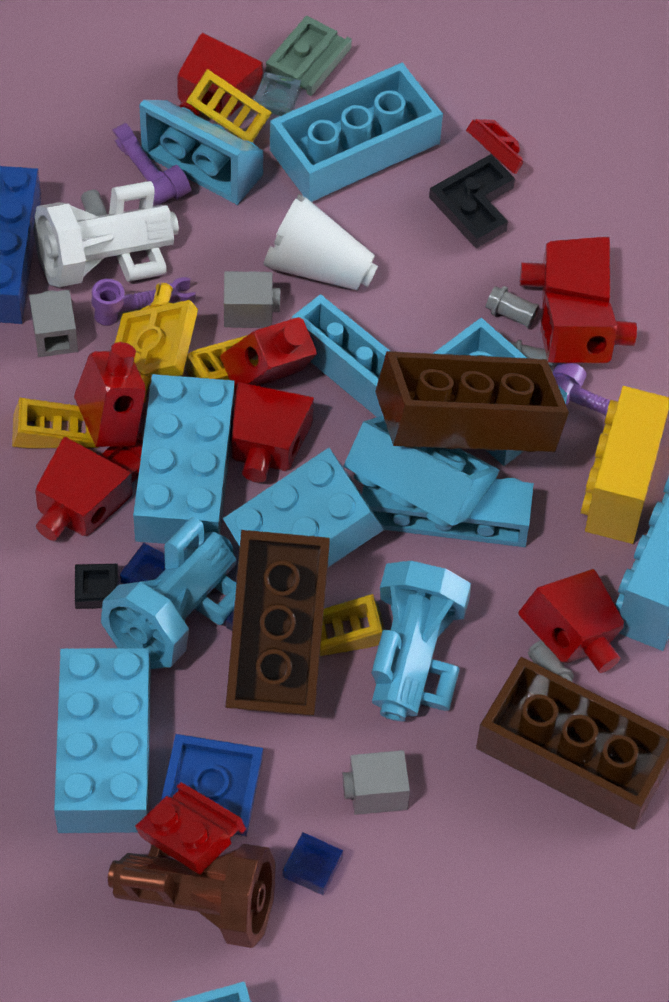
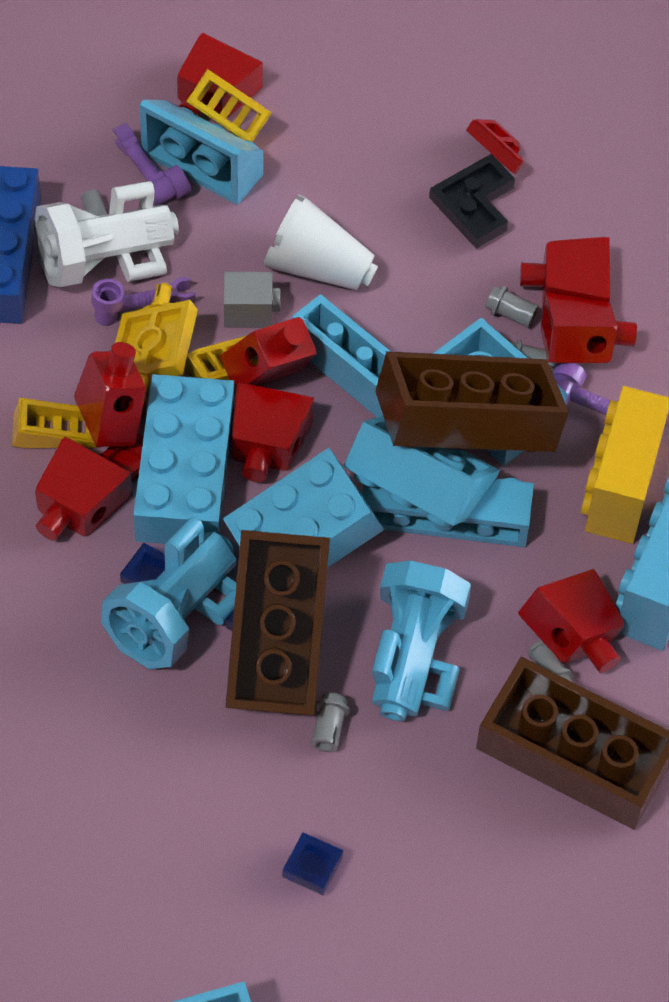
light grey brick [29,290,78,358] -> none
medium azure brick [54,648,151,833] -> none
black tile [75,563,118,609] -> none
copper piece [108,844,276,948] -> none
red plate [135,782,246,875] -> none
blue plate [161,734,263,836] -> none
clear light blue plate [254,72,301,116] -> none
sand green plate [265,15,352,96] -> none
medium azure brick [270,62,443,202] -> none
yellow slope [320,594,385,656] -> none
light grey brick [342,750,410,815] -> none
none -> light grey pin [310,693,350,752]

